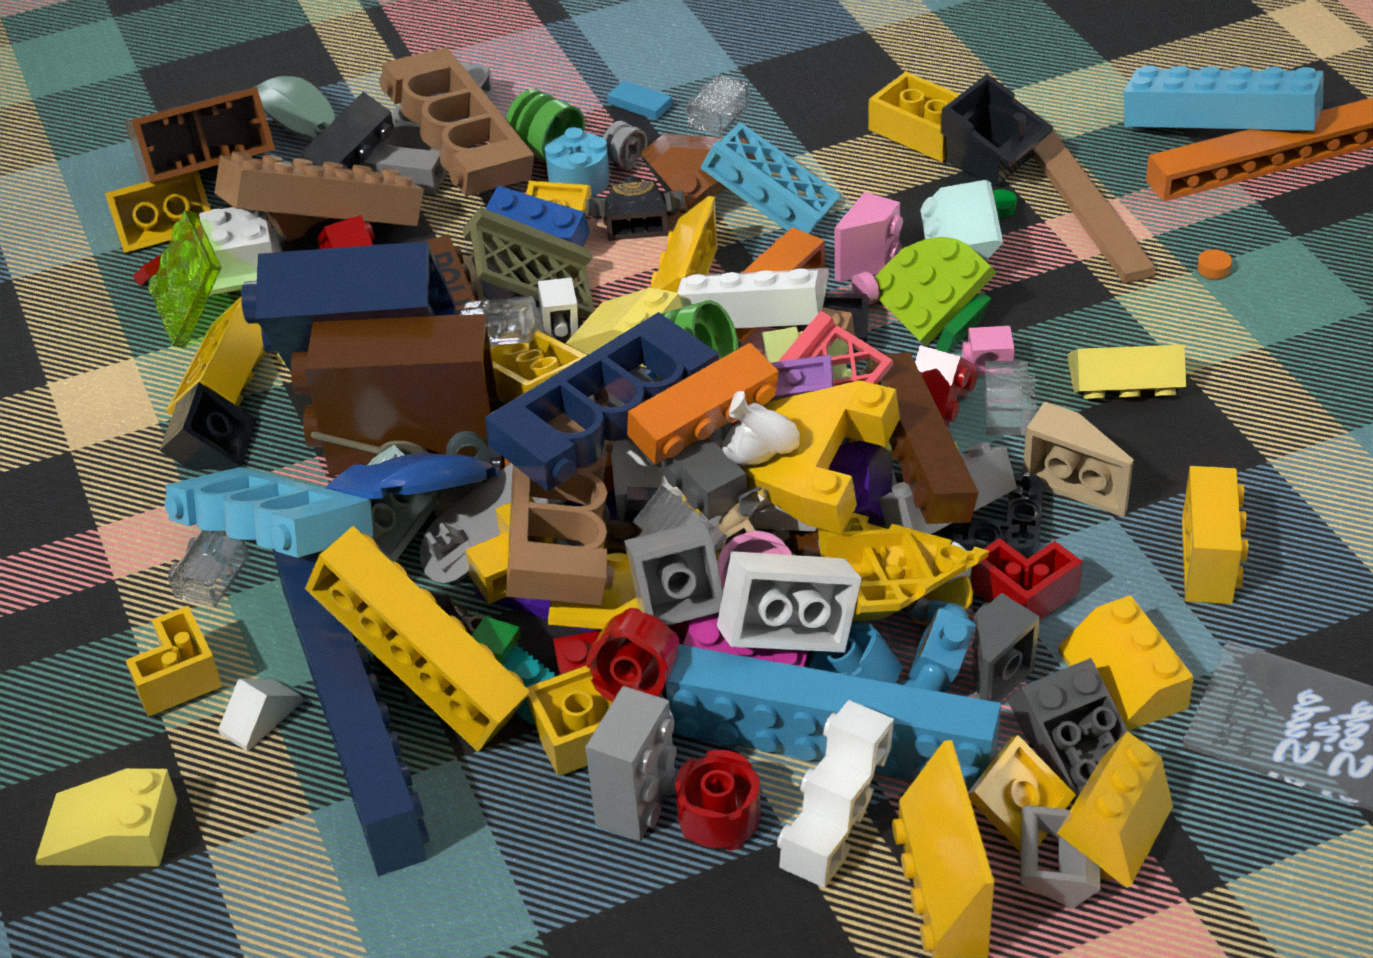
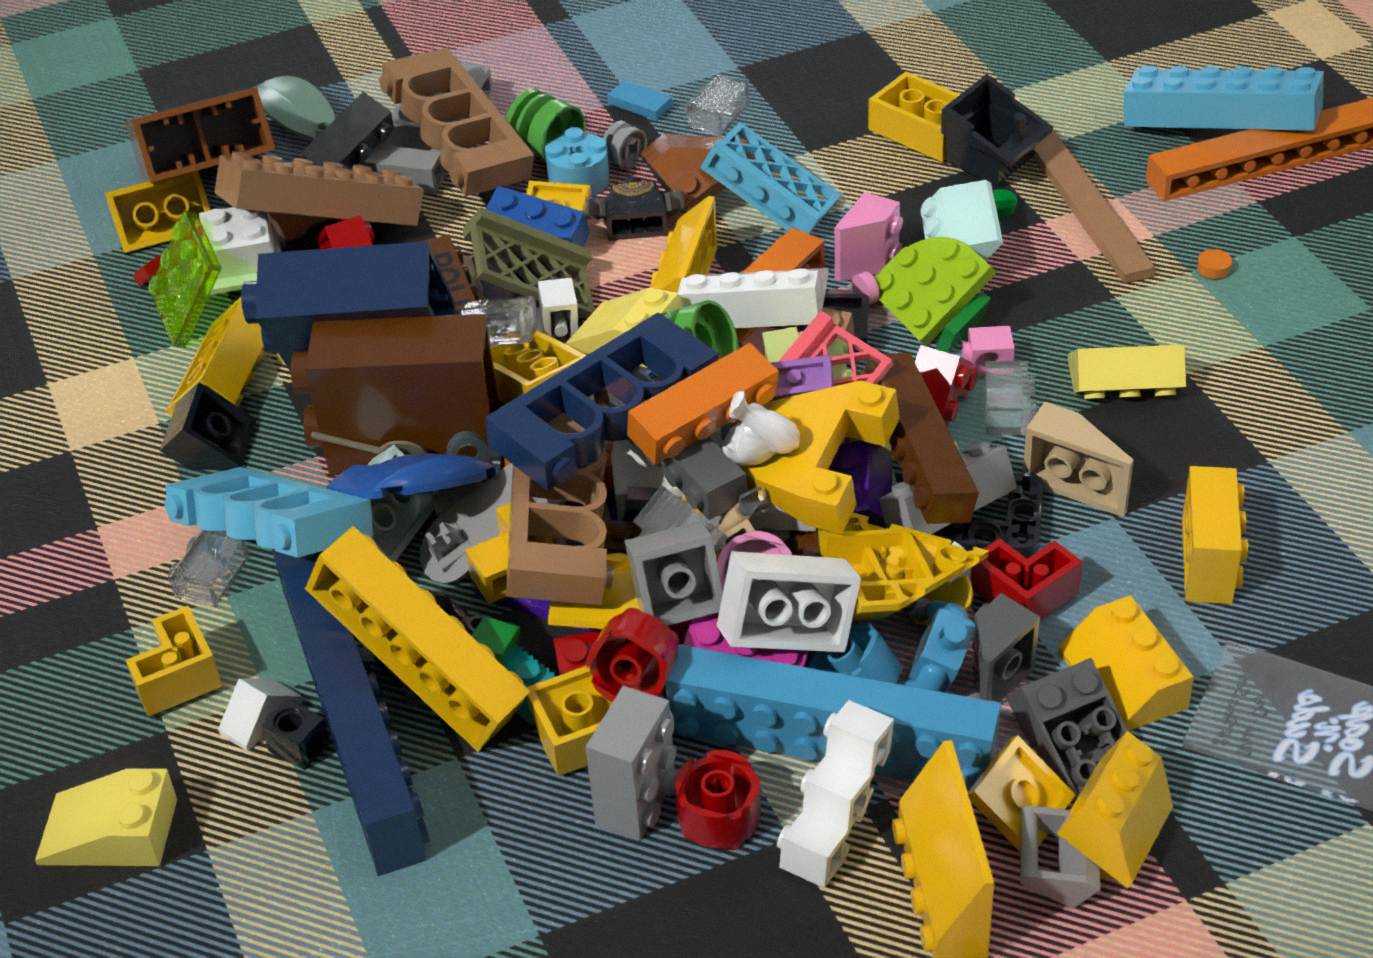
none -> black brick [261,699,330,770]

